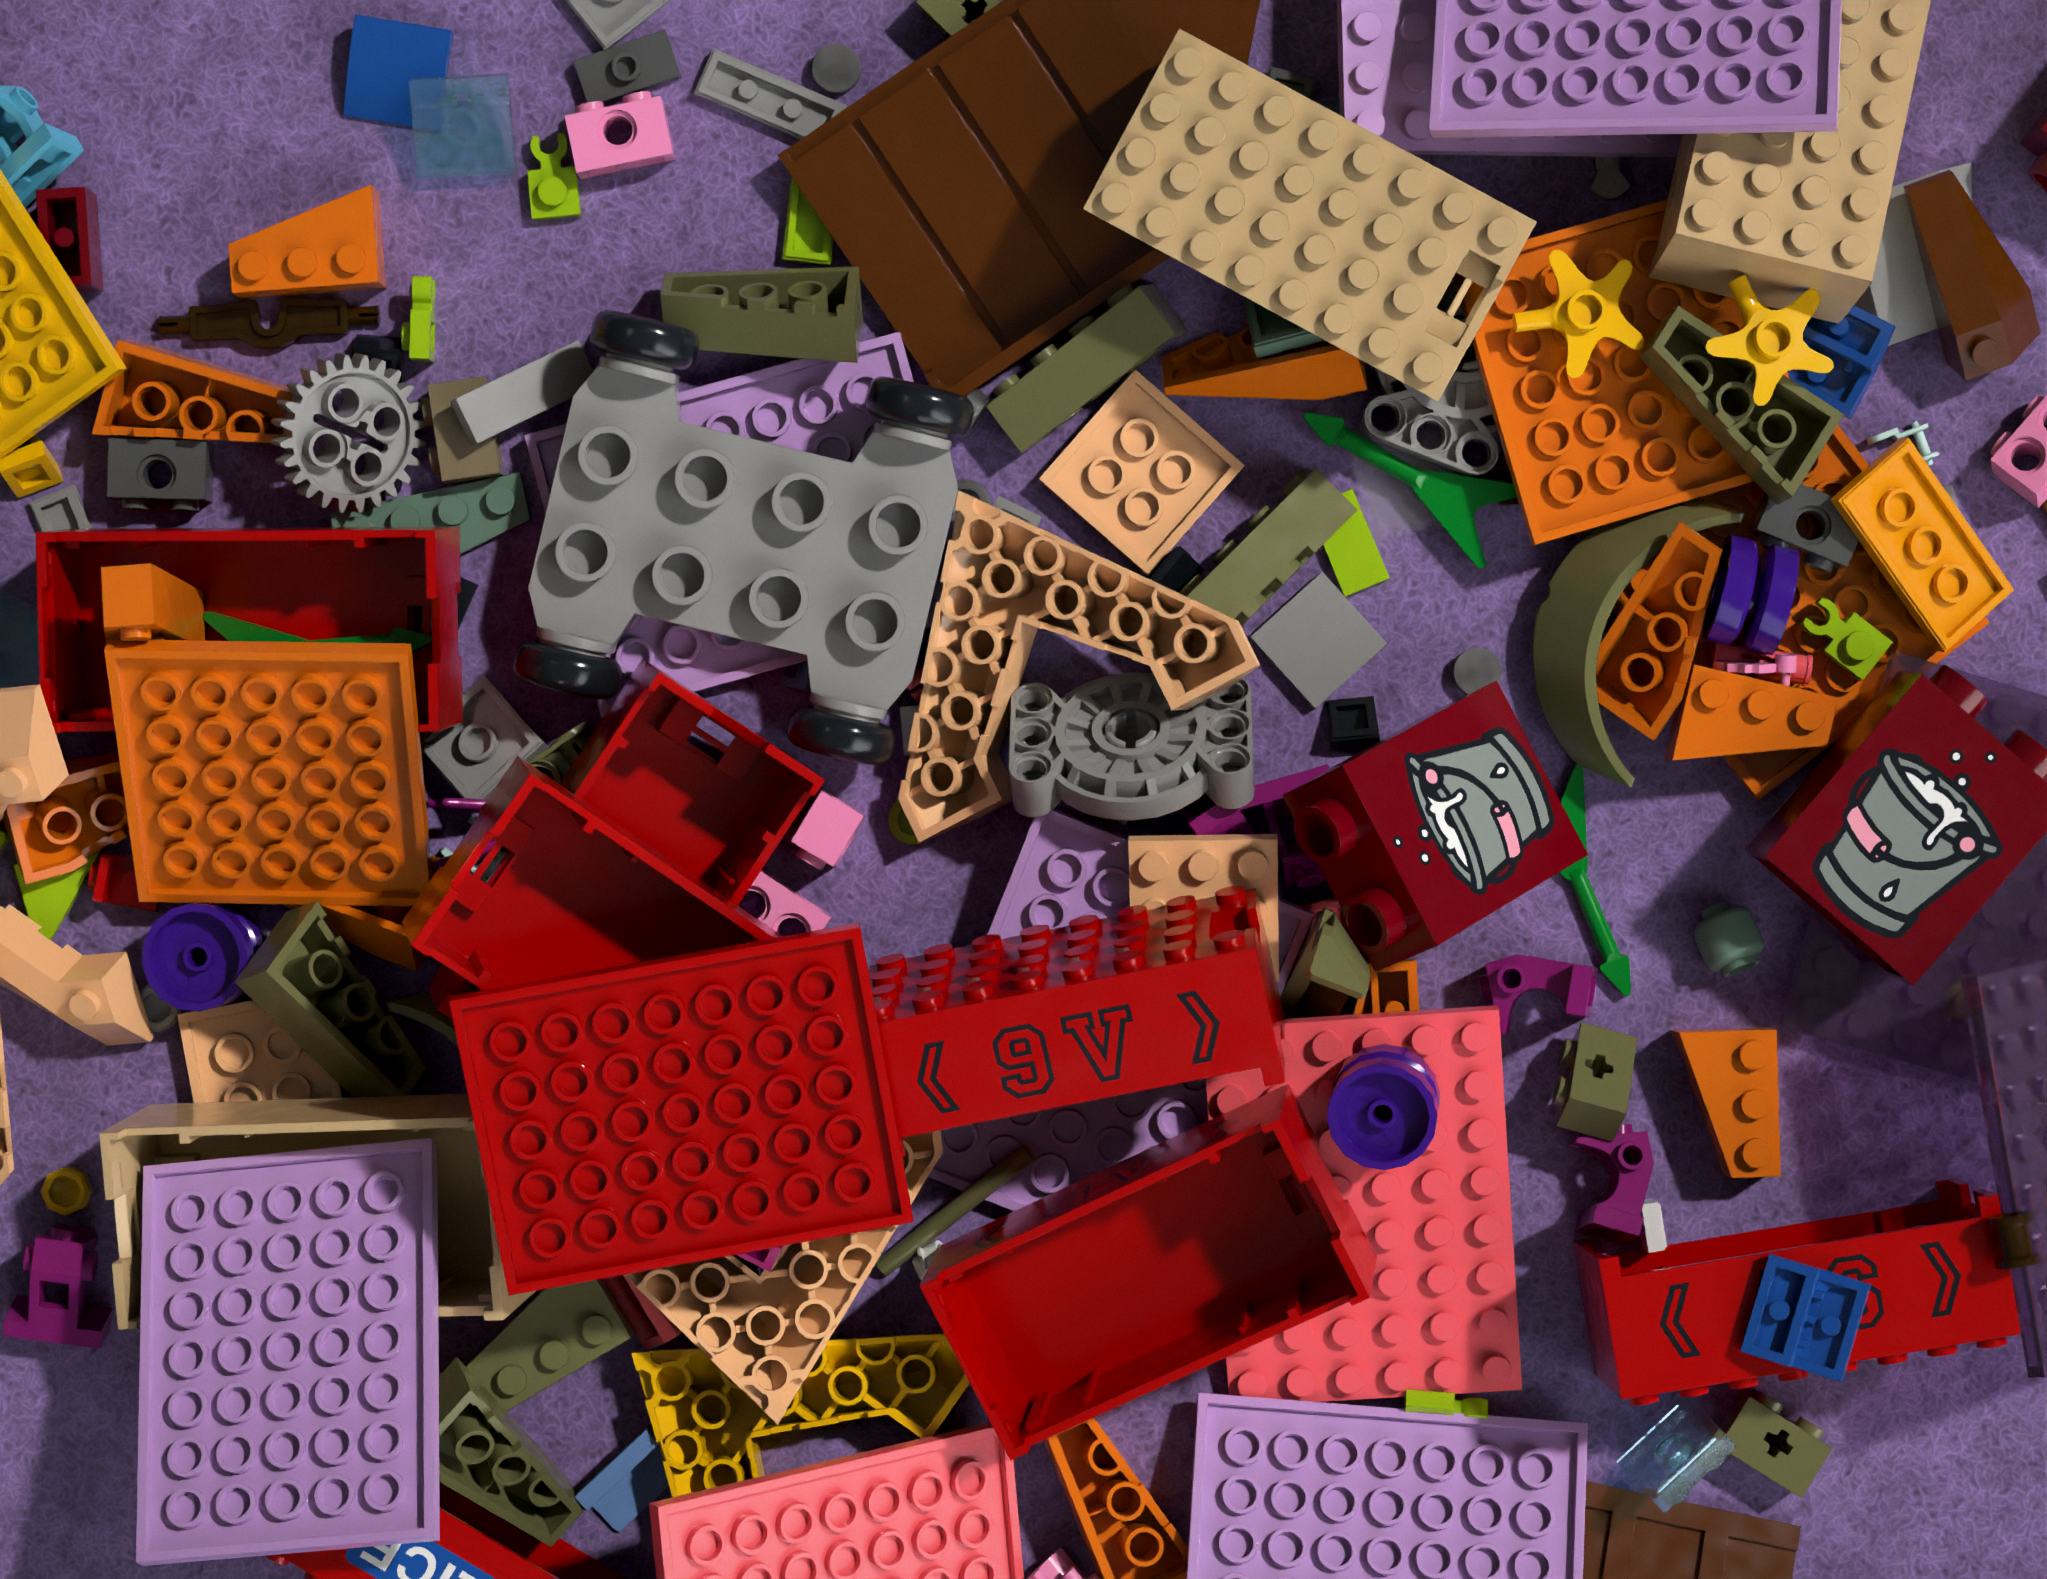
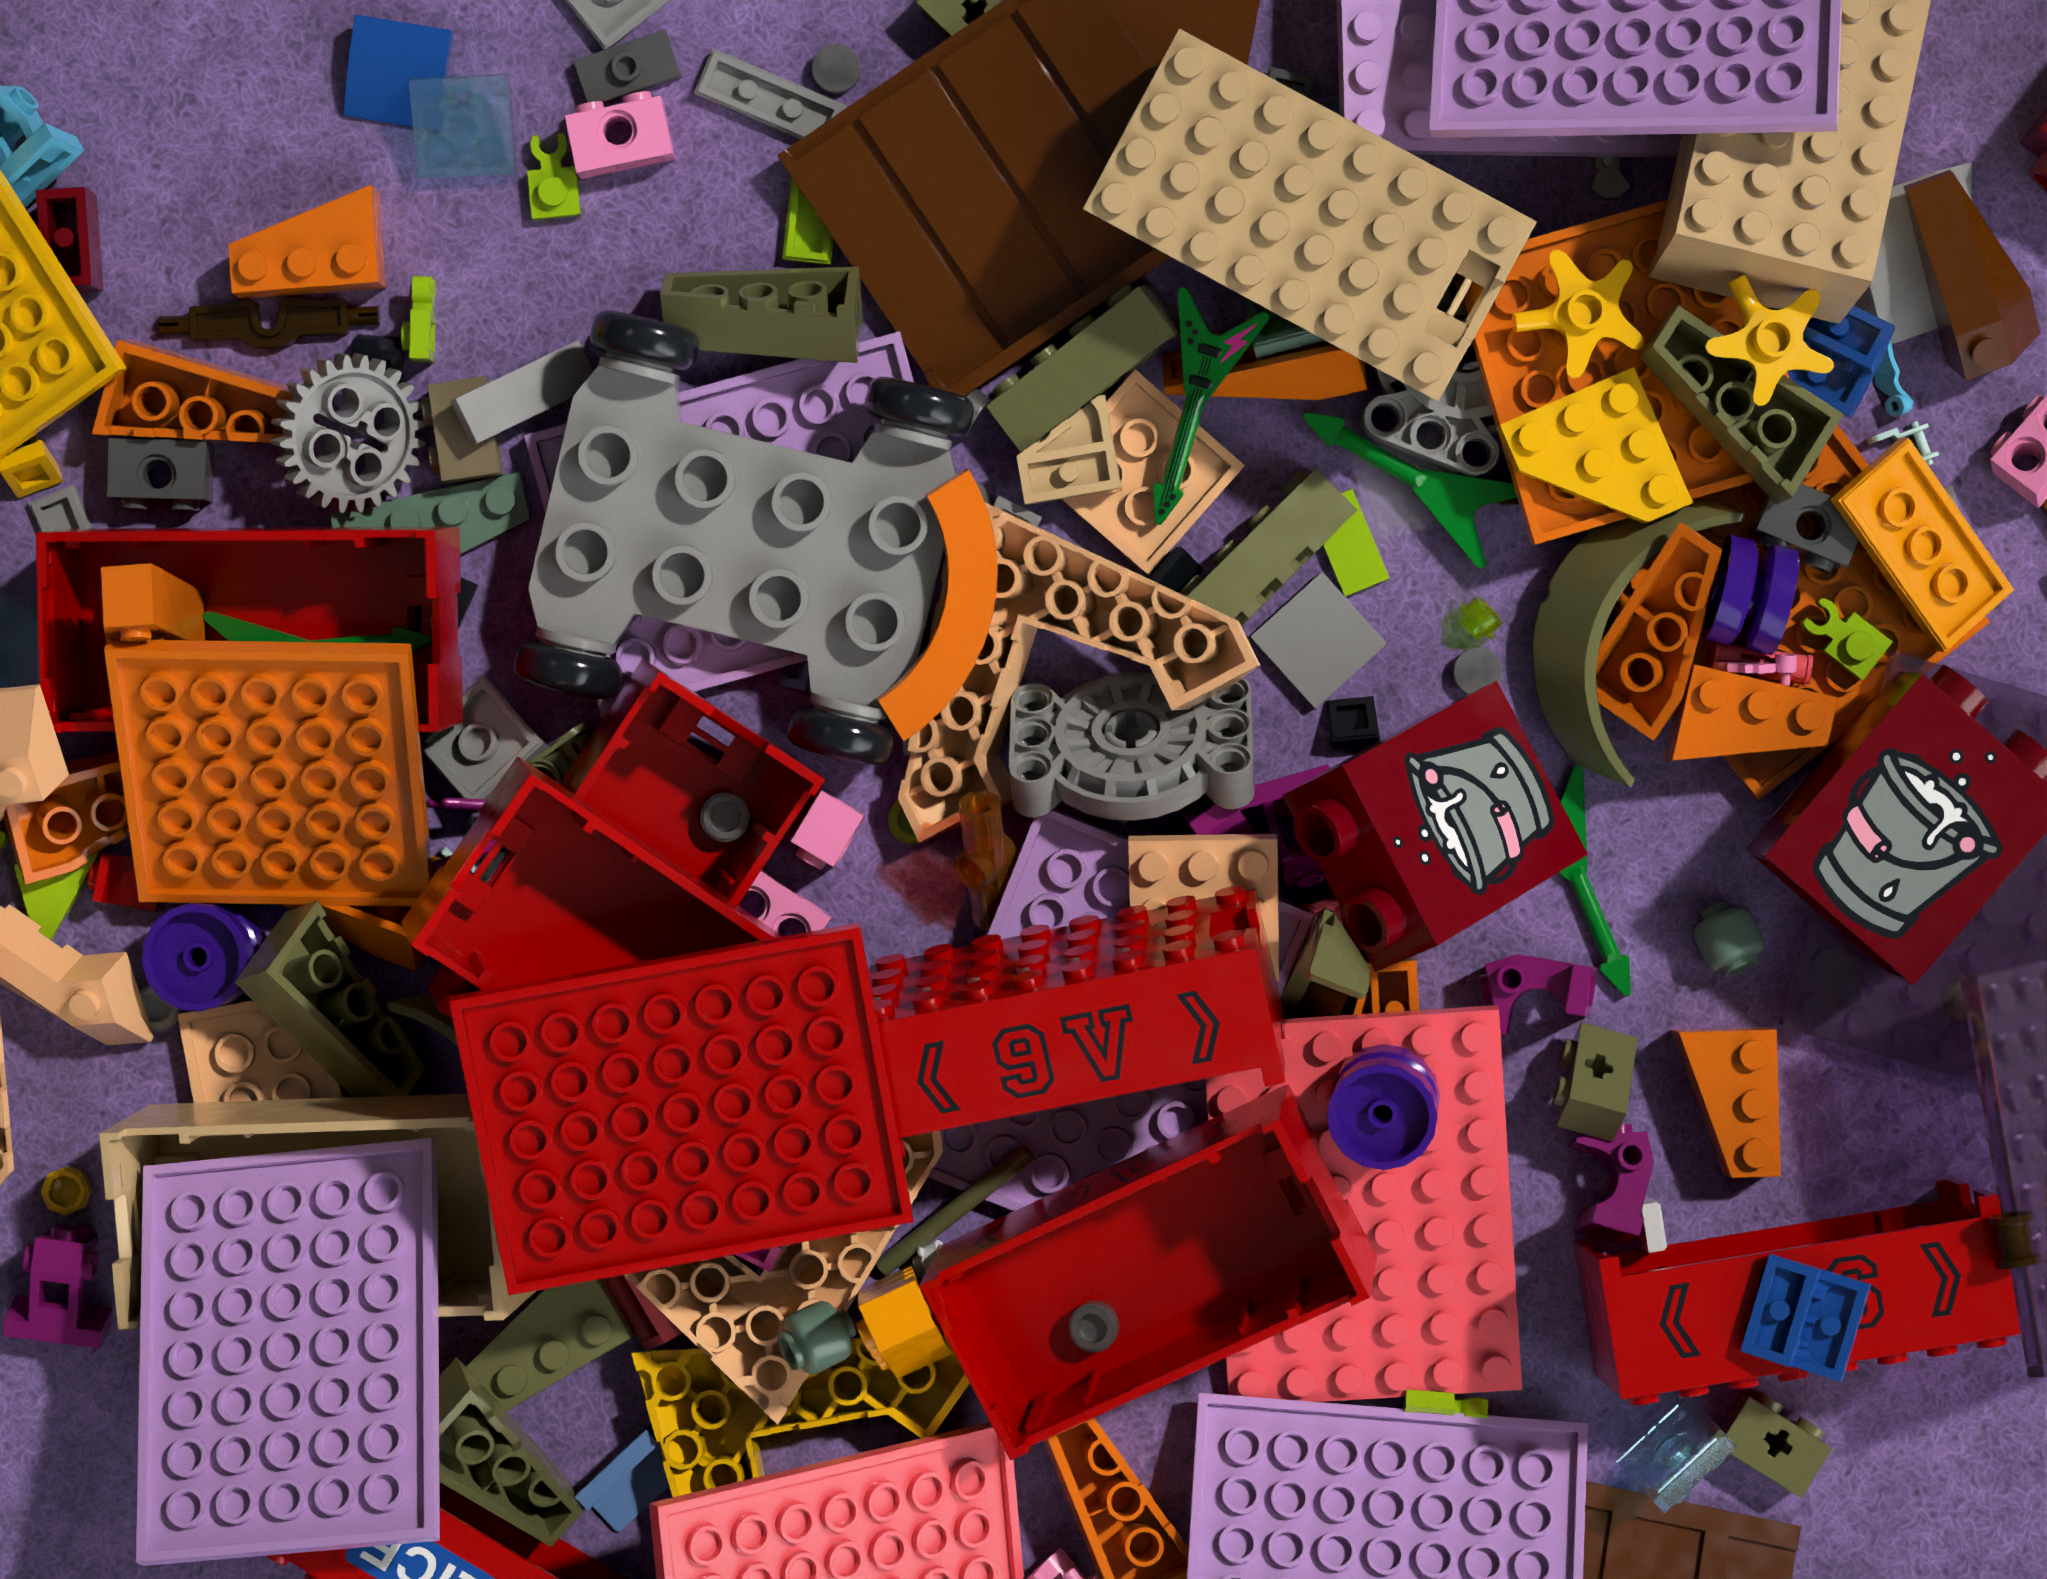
none -> flat silver tile [700,792,750,842]
none -> sand green head [778,1301,856,1375]
none -> light orange wedge [856,1265,951,1379]
none -> orange tile [876,468,998,741]
none -> clear orange piece [953,790,1019,930]
none -> tan wing [1016,395,1121,506]
none -> flat silver tile [1068,1300,1120,1352]
none -> green piece [1153,287,1270,525]
none -> clear neon green plate [1458,596,1503,640]
none -> yellow plate [1497,367,1693,524]
none -> medium azure piece [1874,340,1914,417]

